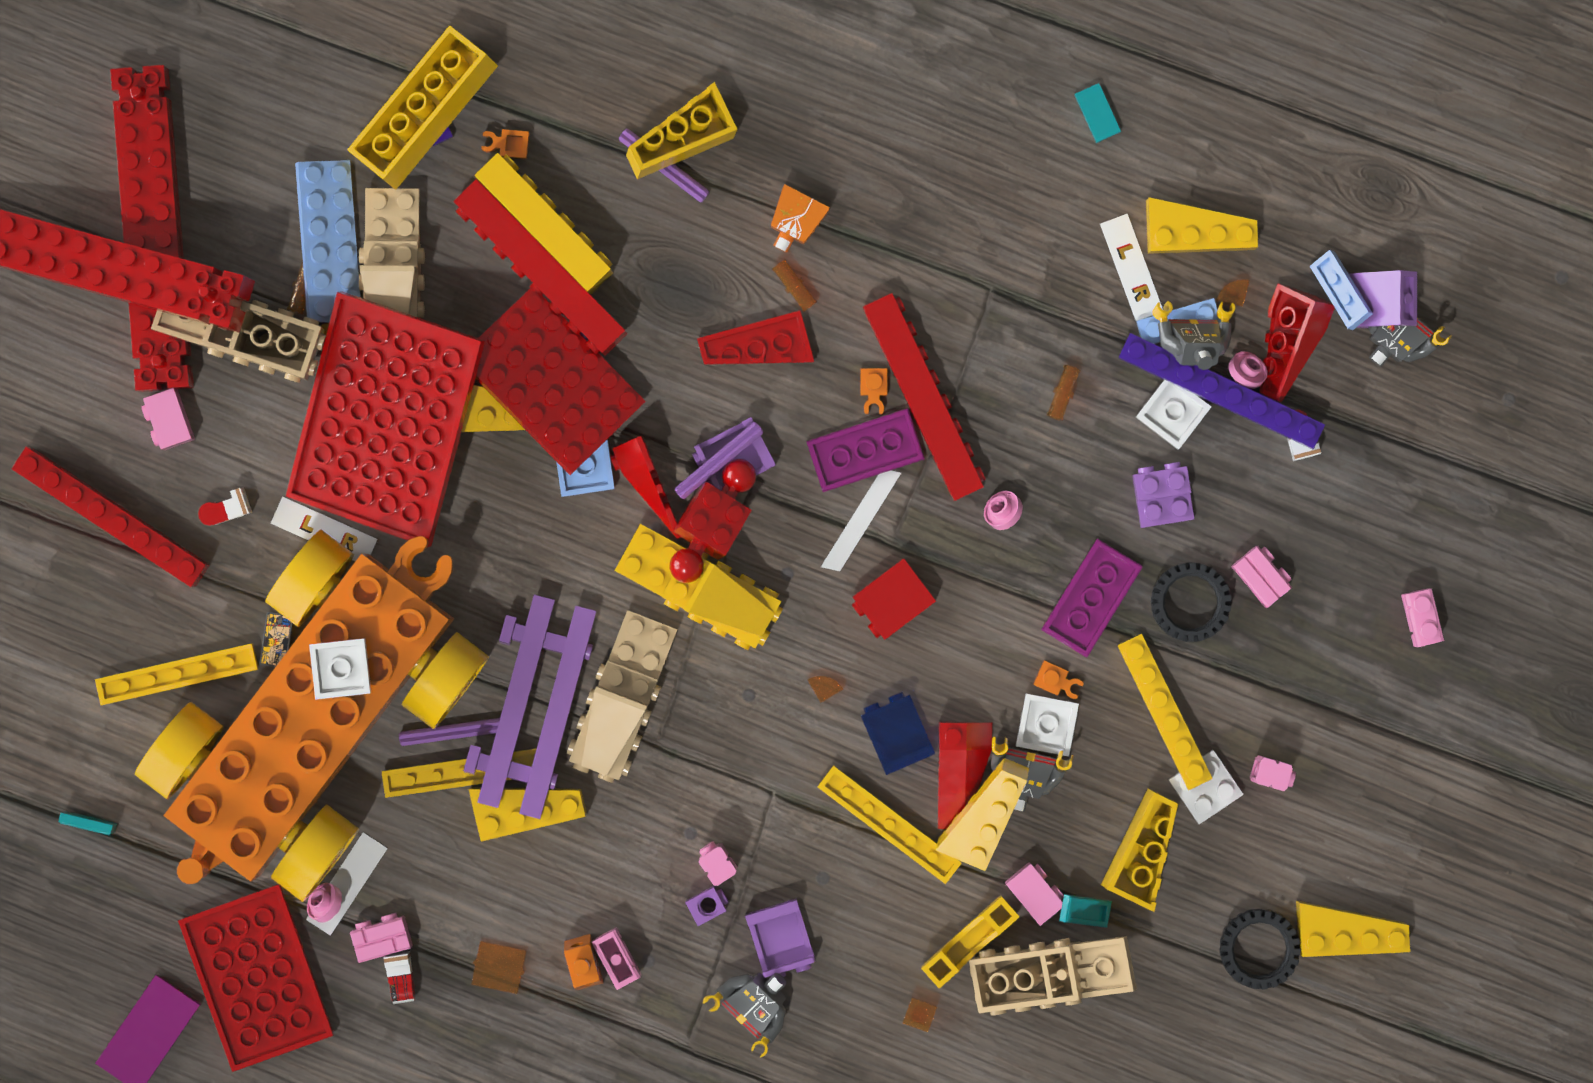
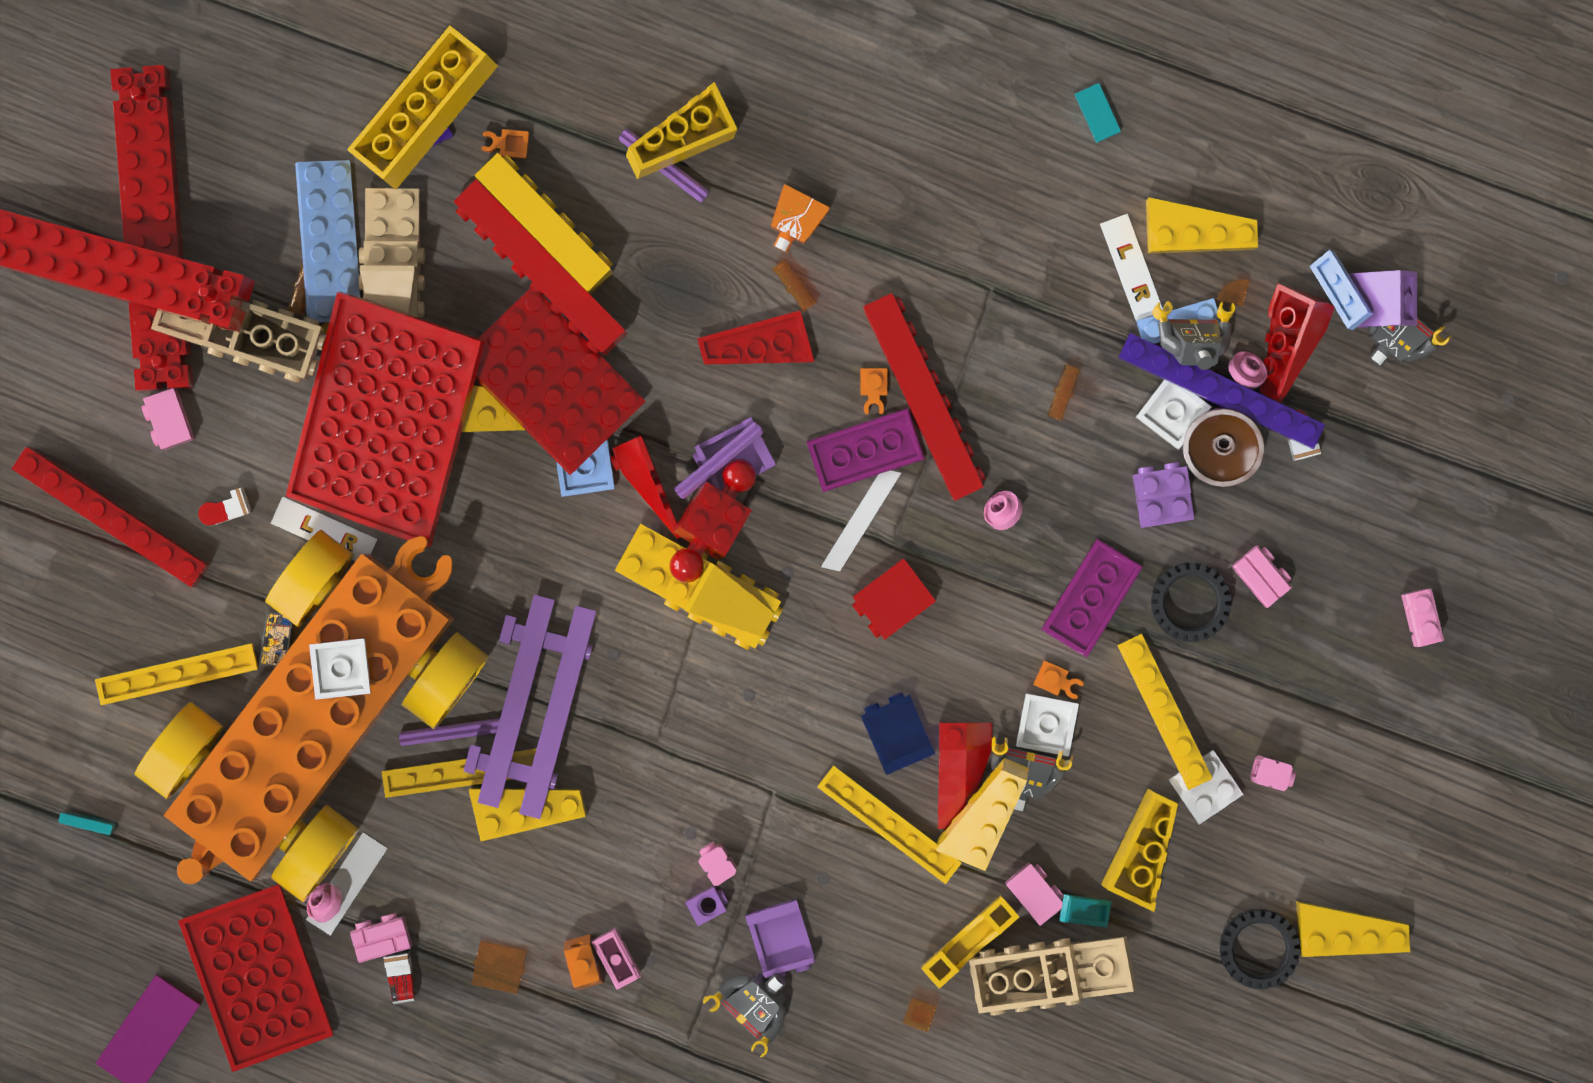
tan wedge [567,610,678,783] -> none
clear orange tile [807,676,844,703] -> none
none -> reddish brown dish [1183,408,1264,487]

